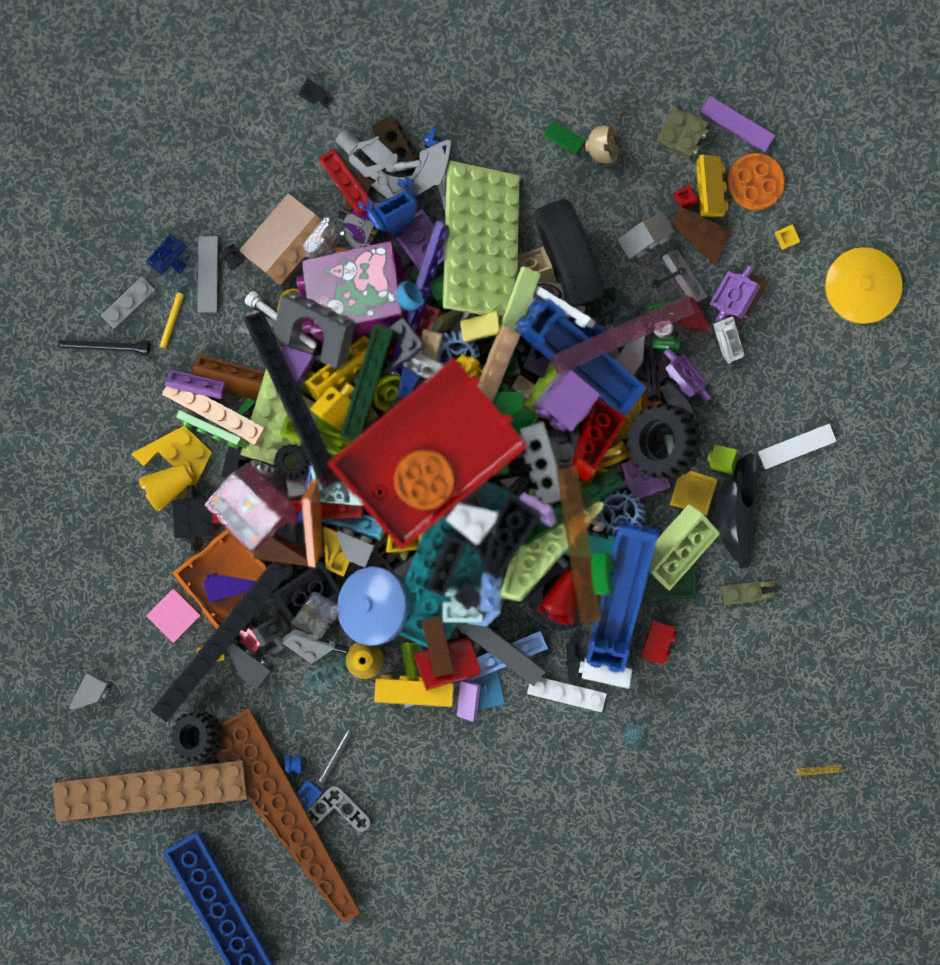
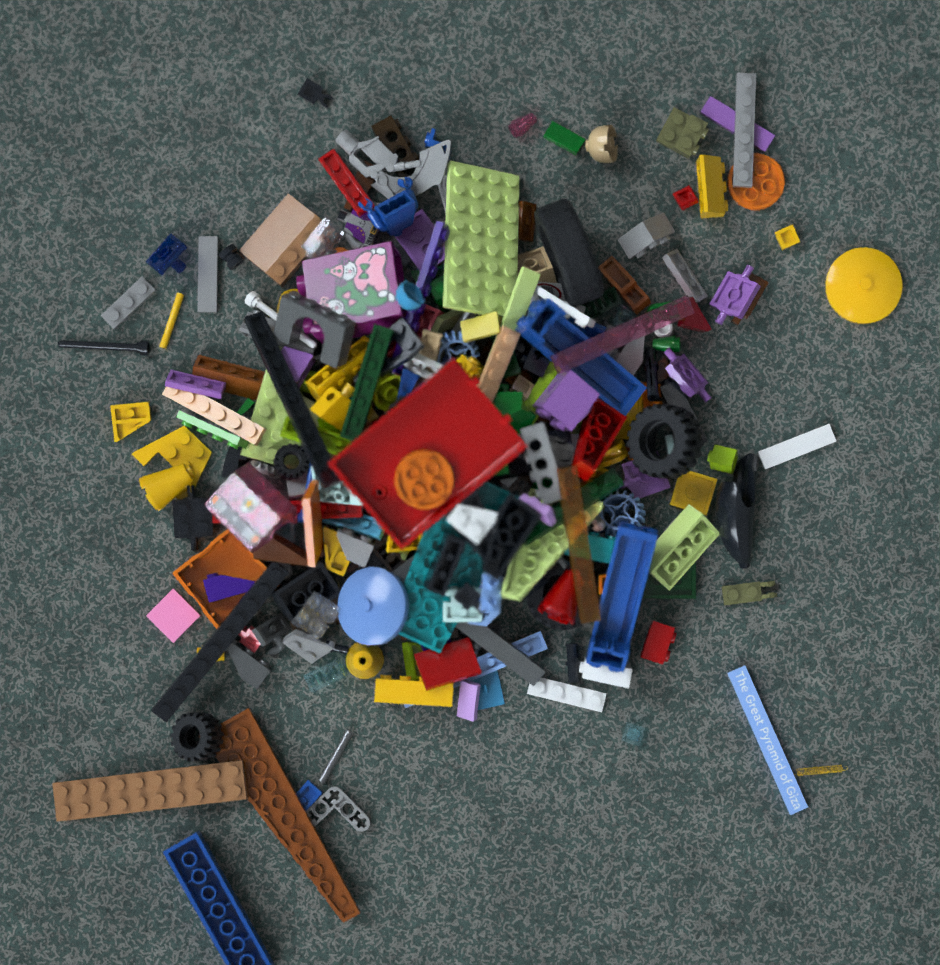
light grey slope [69,673,110,710] -> none
blue wheel [285,755,302,774] -> none
reddish brown tile [422,615,453,677] -> none
green slope [591,552,615,595] -> none
black hinge [652,267,685,288] -> none
reddish brown wing [671,207,730,266] -> none
white hinge [713,316,744,364] -> none
none -> yellow wing [110,401,151,442]
none -> clear pink cone [508,113,537,138]
none -> reddish brown plate [518,201,537,242]
none -> dark orange slope [598,256,651,315]
none -> light blue tile [727,665,808,815]
none -> light grey plate [732,73,756,188]

